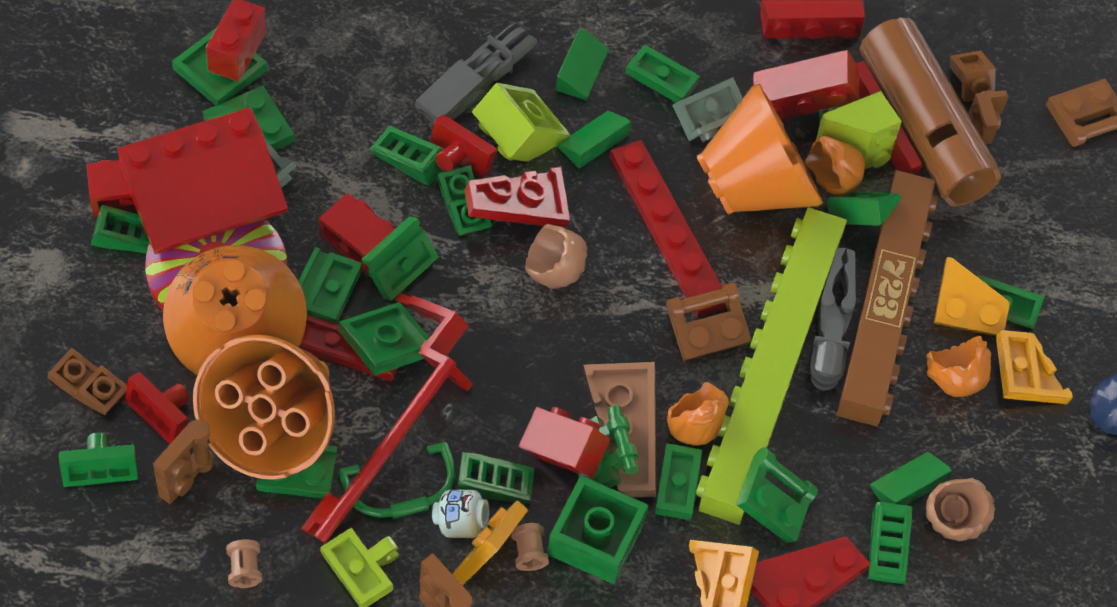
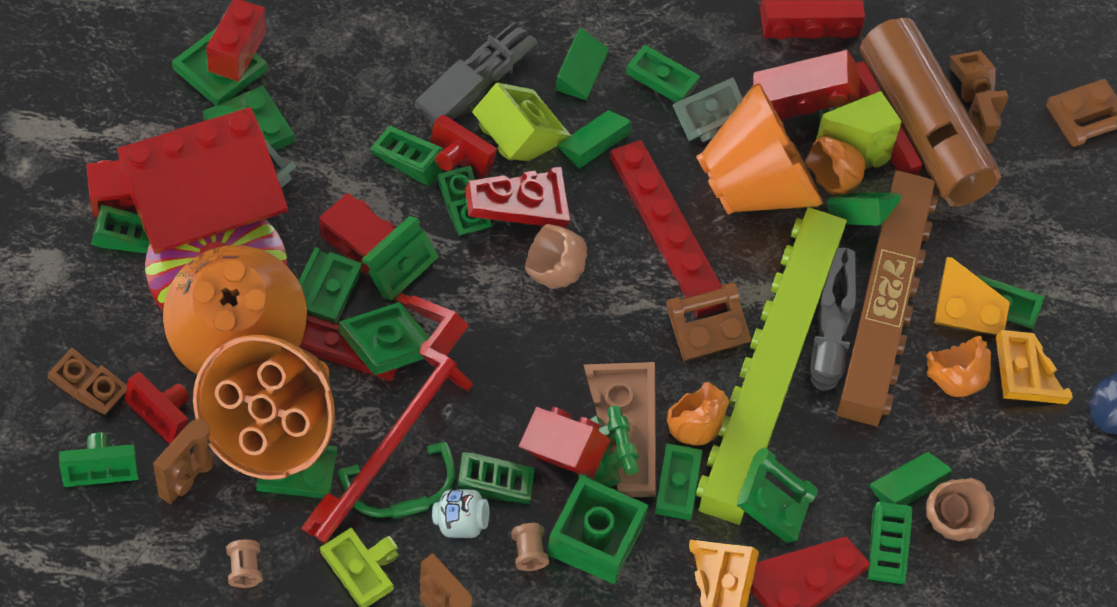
light orange wing [452,500,528,585] -> none

